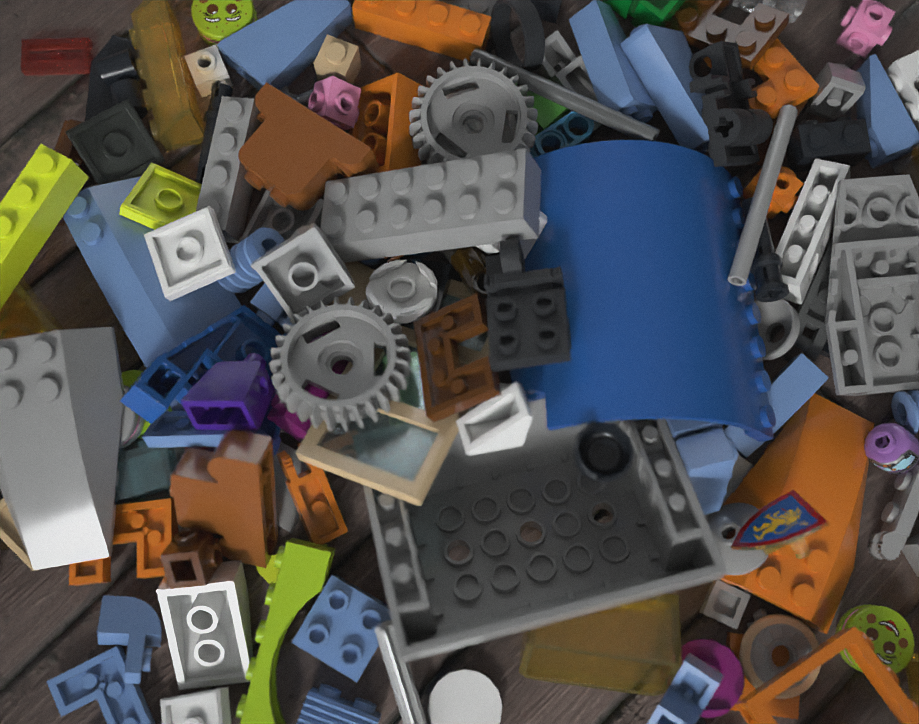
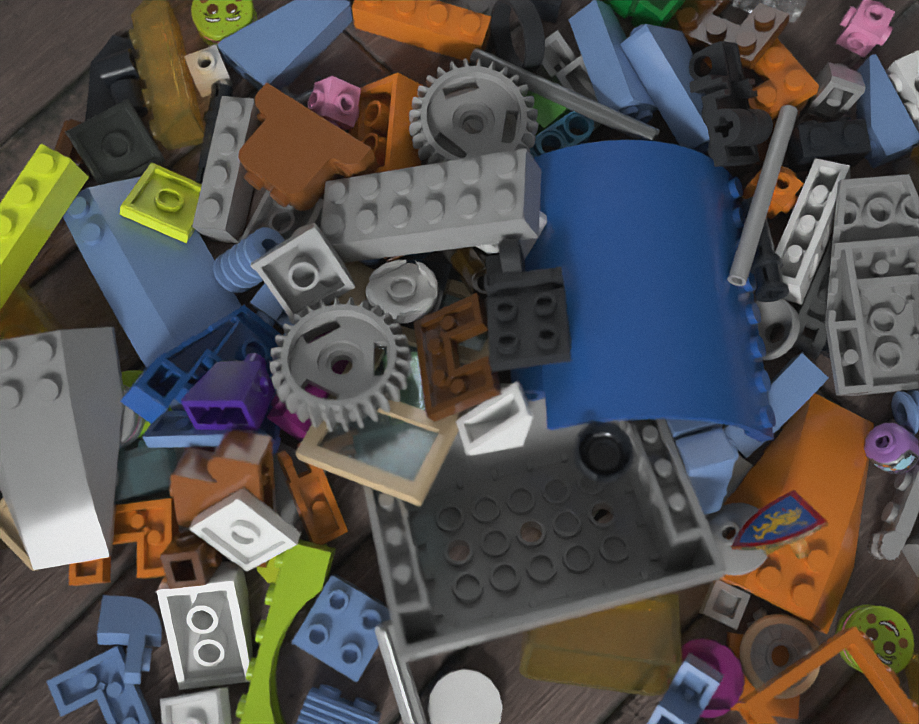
clear red tile [20,37,93,76] -> none
white tile [144,205,236,301] -> none
tan brick [313,34,361,85] -> none
none -> white tile [189,488,300,571]

